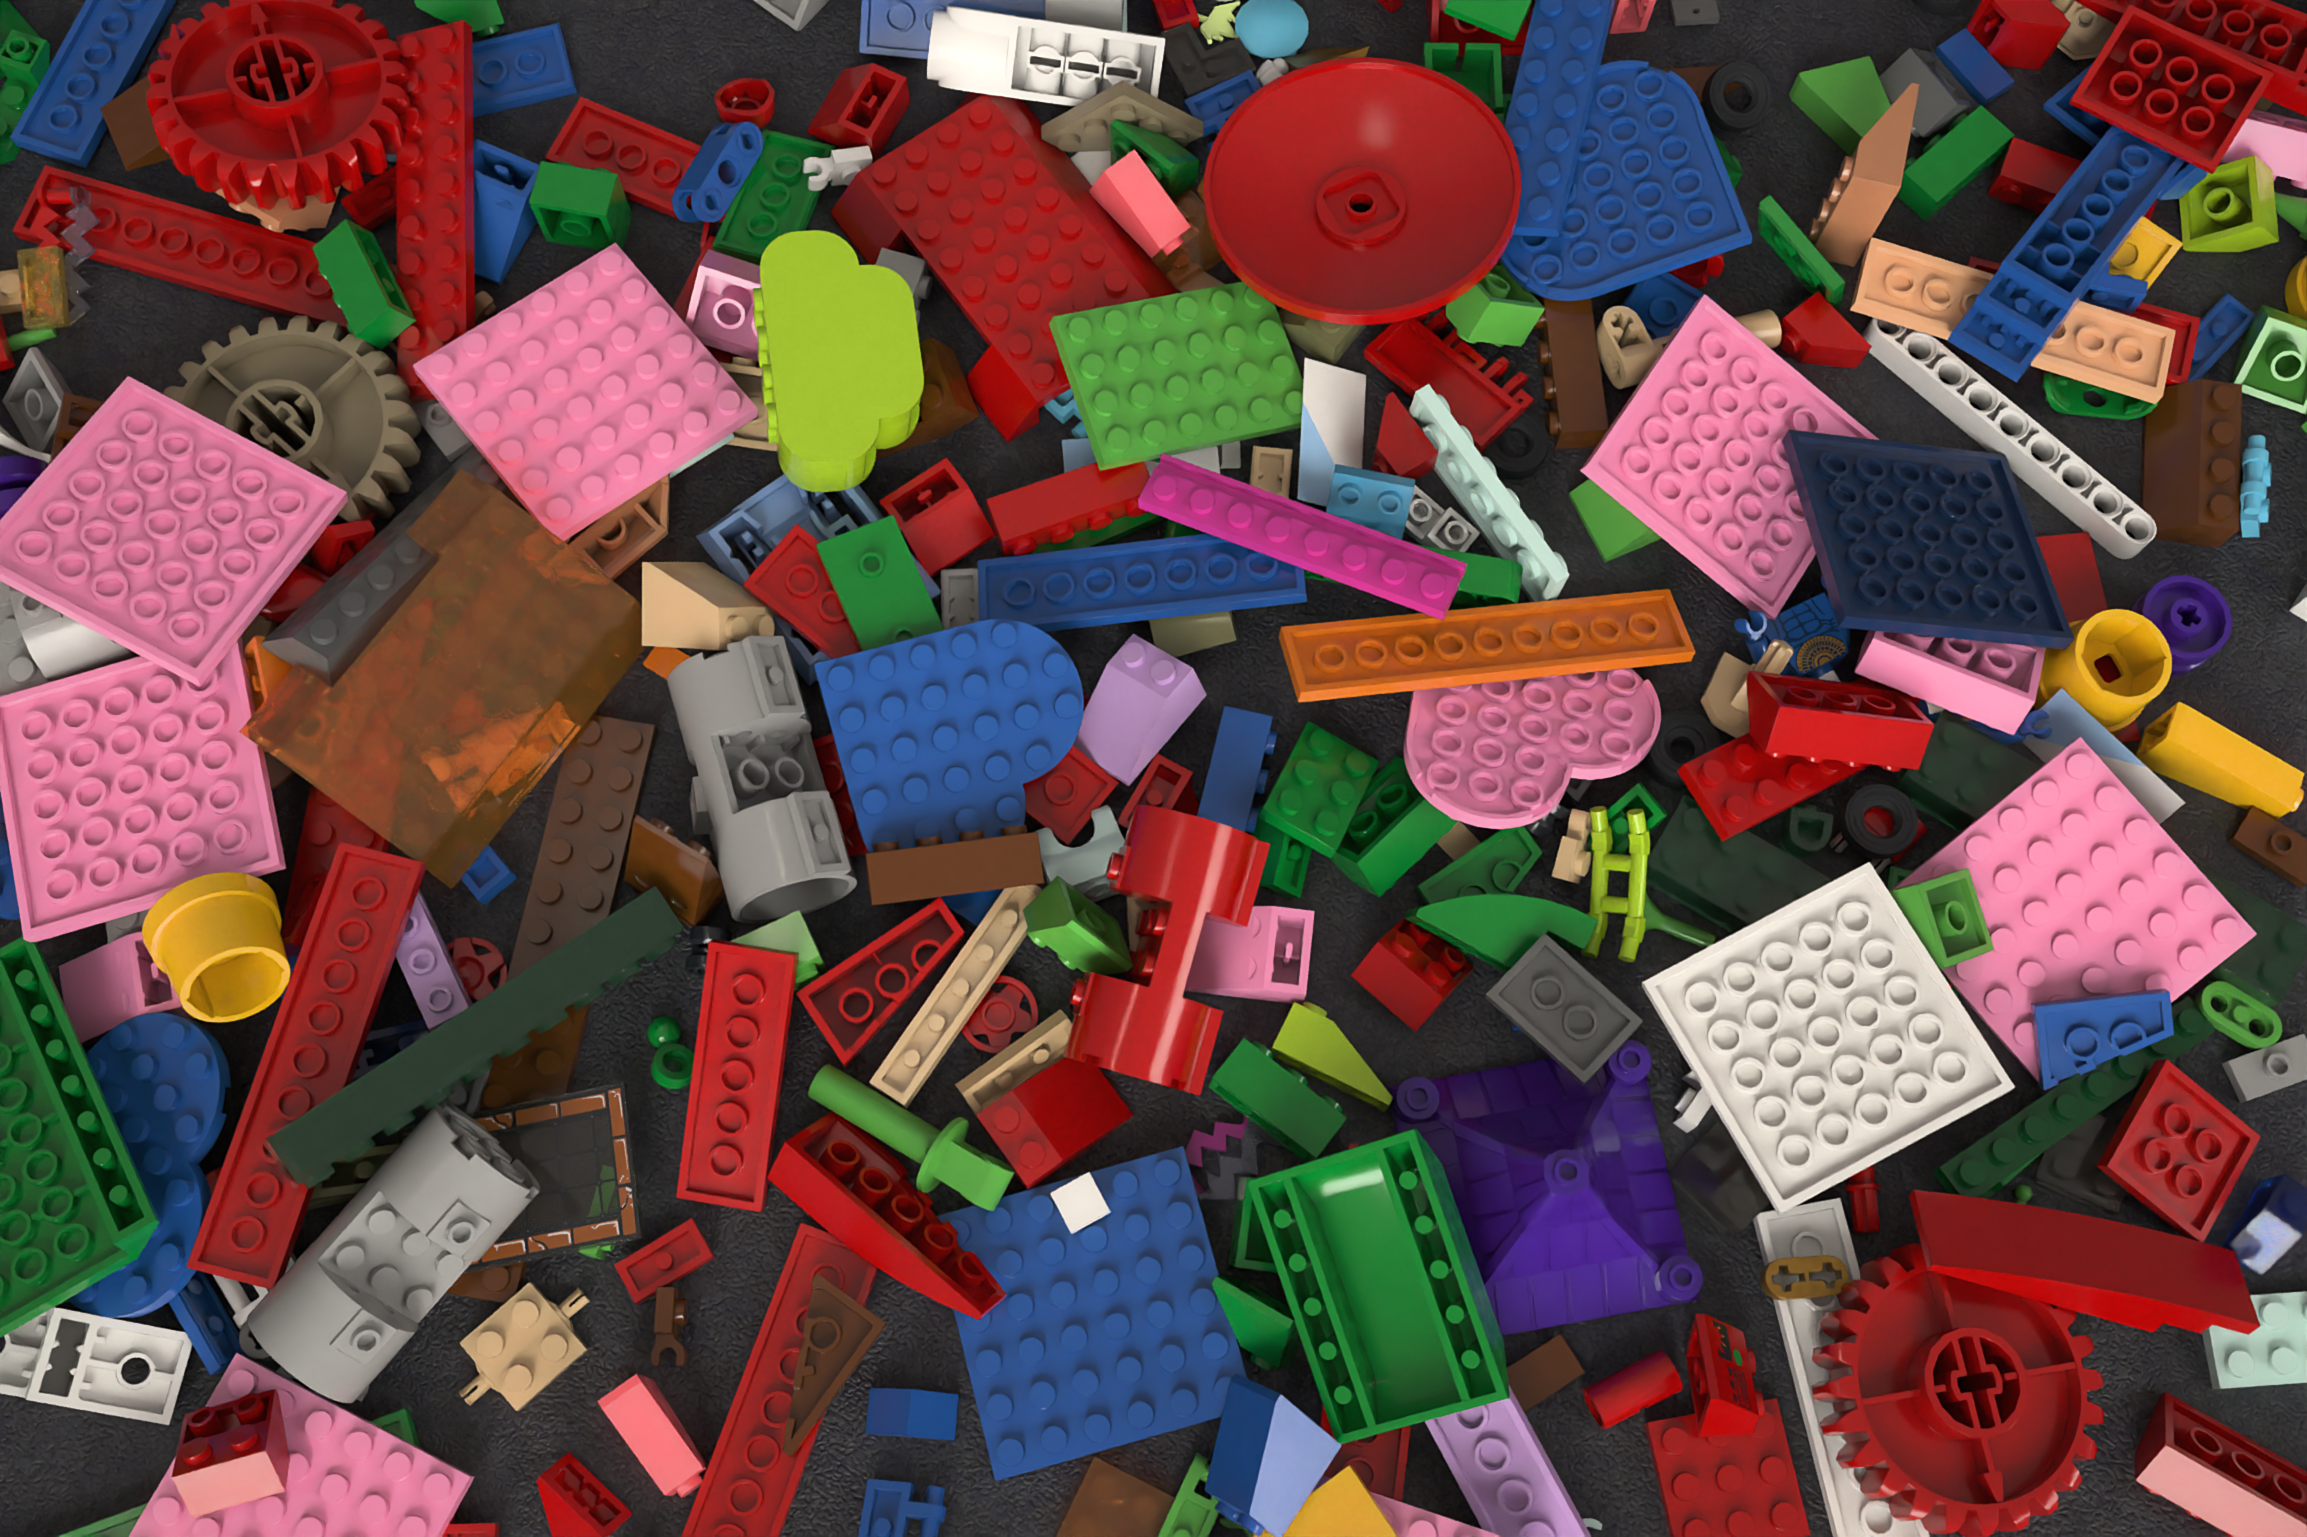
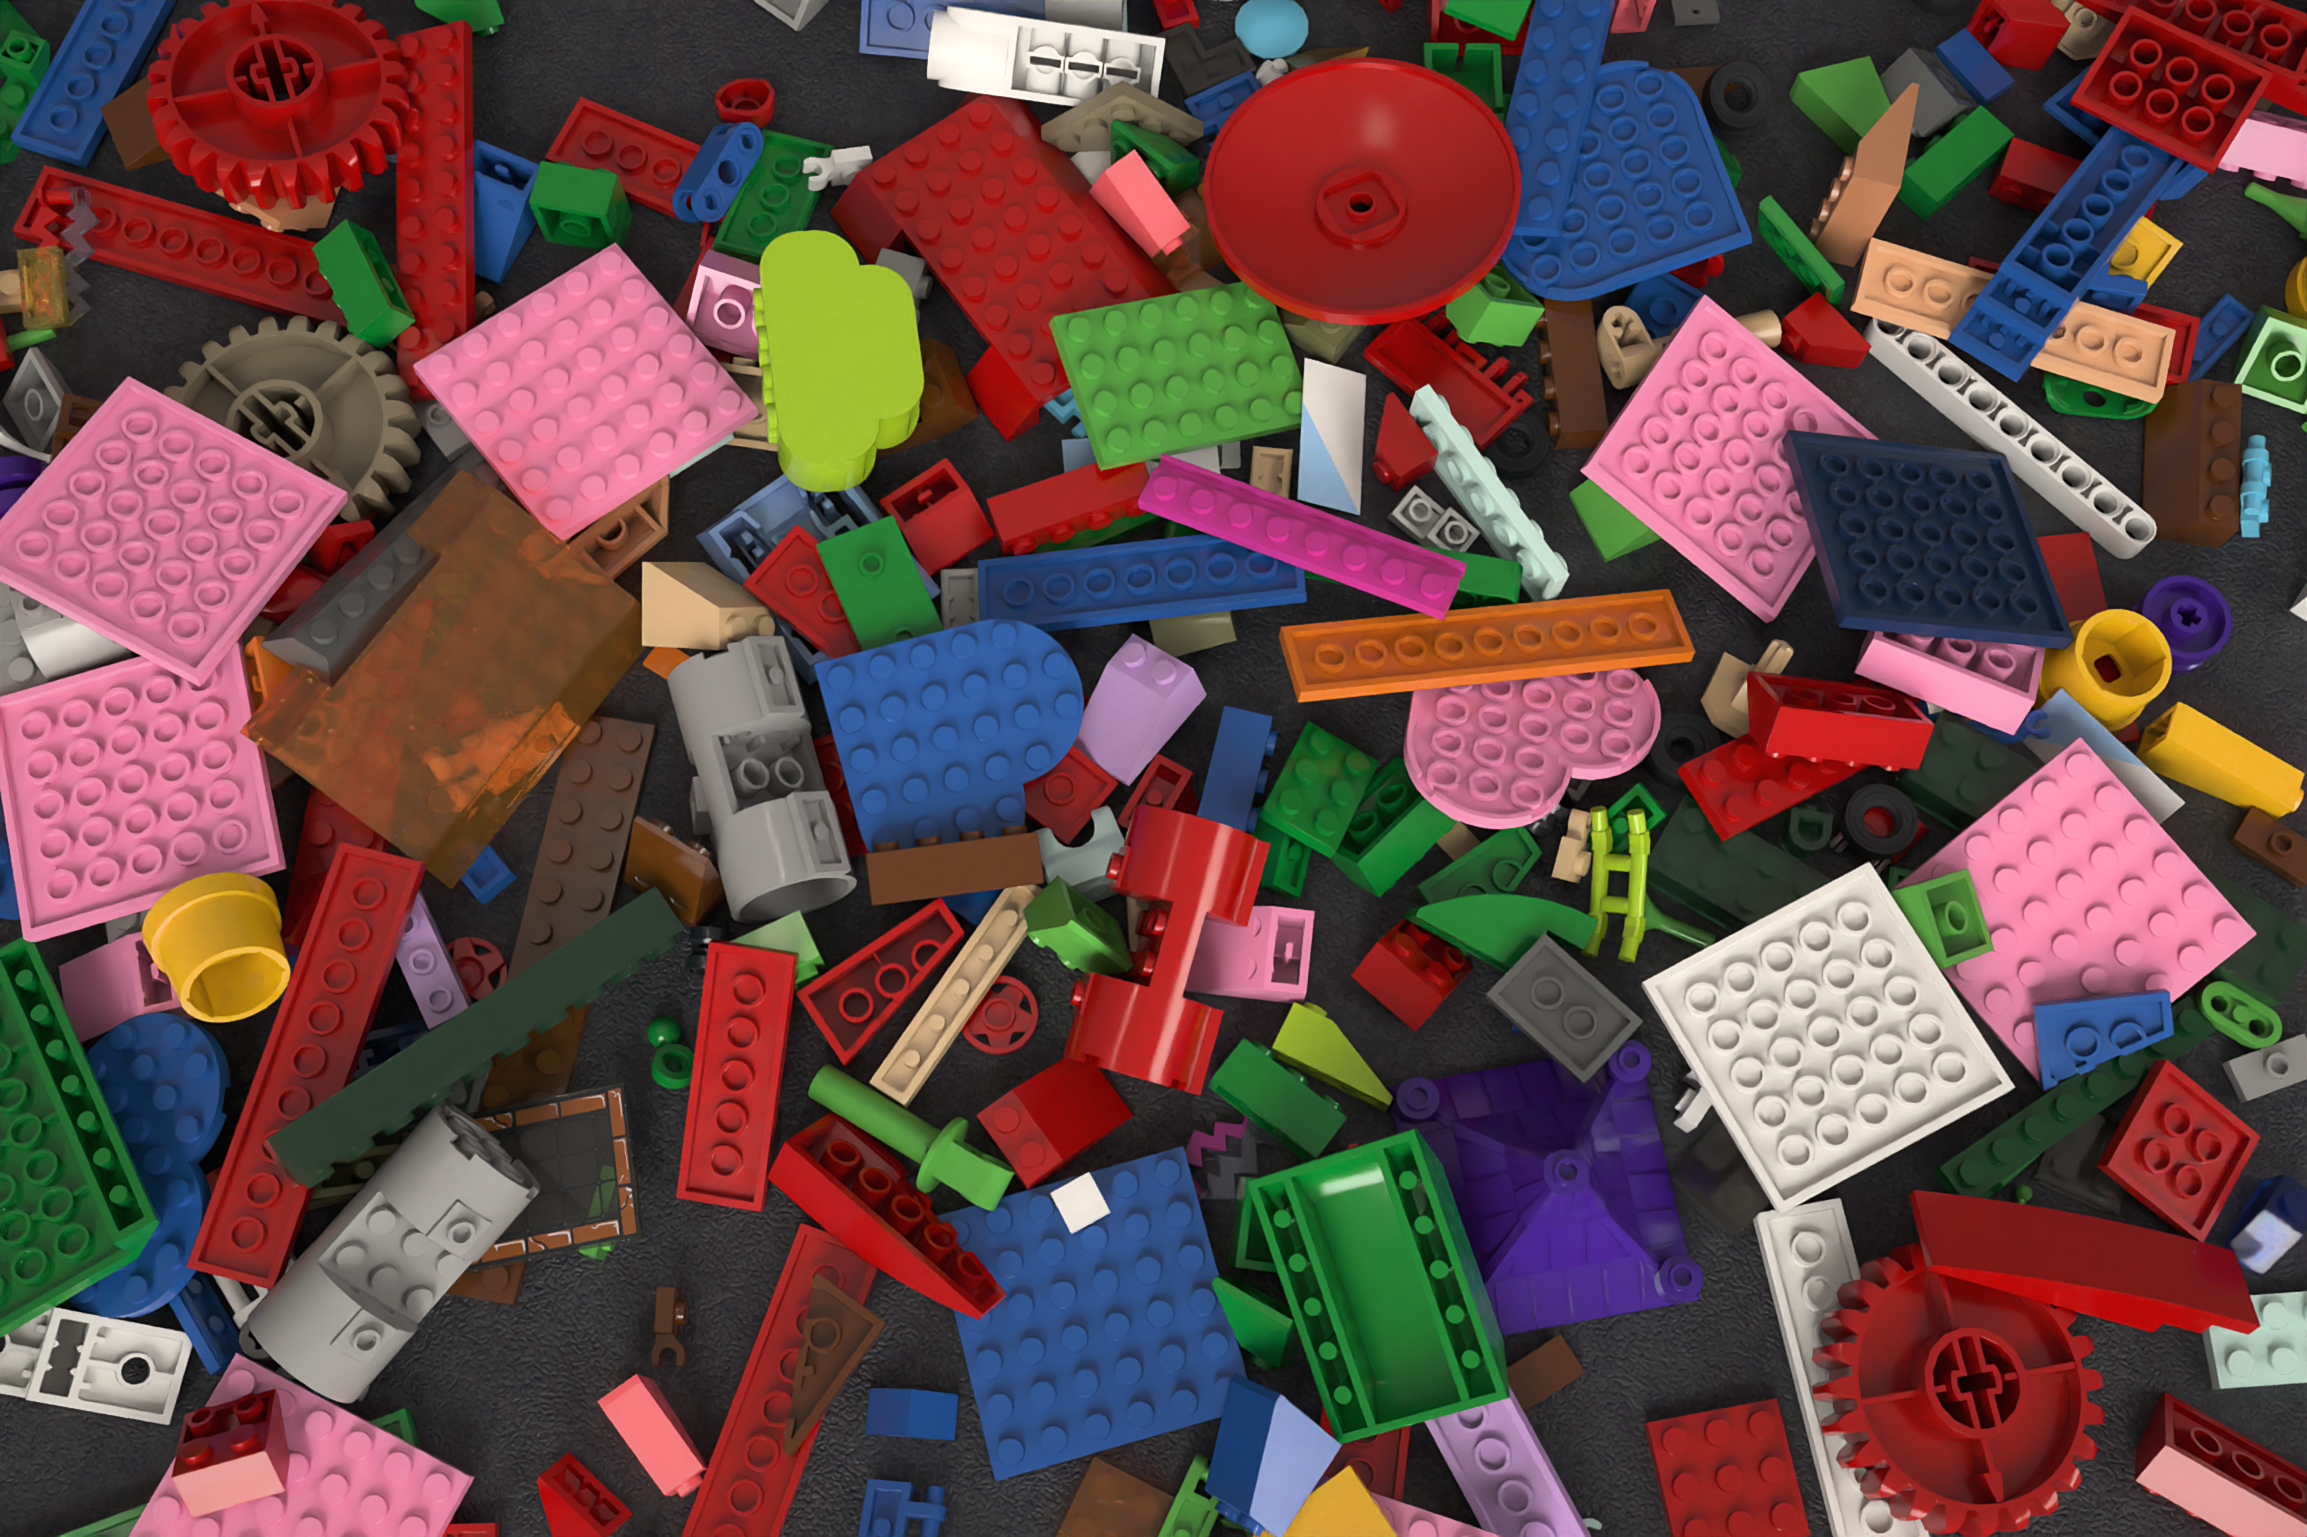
red plate [340,164,397,231] -> none
tan plate [458,1282,590,1411] -> none
blue tile [472,23,577,118] -> none
red plate [614,1218,716,1305] -> none
red slope [807,63,911,162] -> none
tan plate [955,1009,1072,1117] -> none
yellowish green piece [1198,0,1241,44] -> none
dark azure plate [1326,464,1415,540] -> none
red pin [1582,1349,1683,1430] -> none
red slope [1684,1314,1764,1437] -> none
blue torso [1734,575,1850,682] -> none
pearl gold beam [1760,1255,1849,1301] -> none
red axle [1845,1164,1881,1234] -> none
lime slope [2179,155,2279,252] -> none

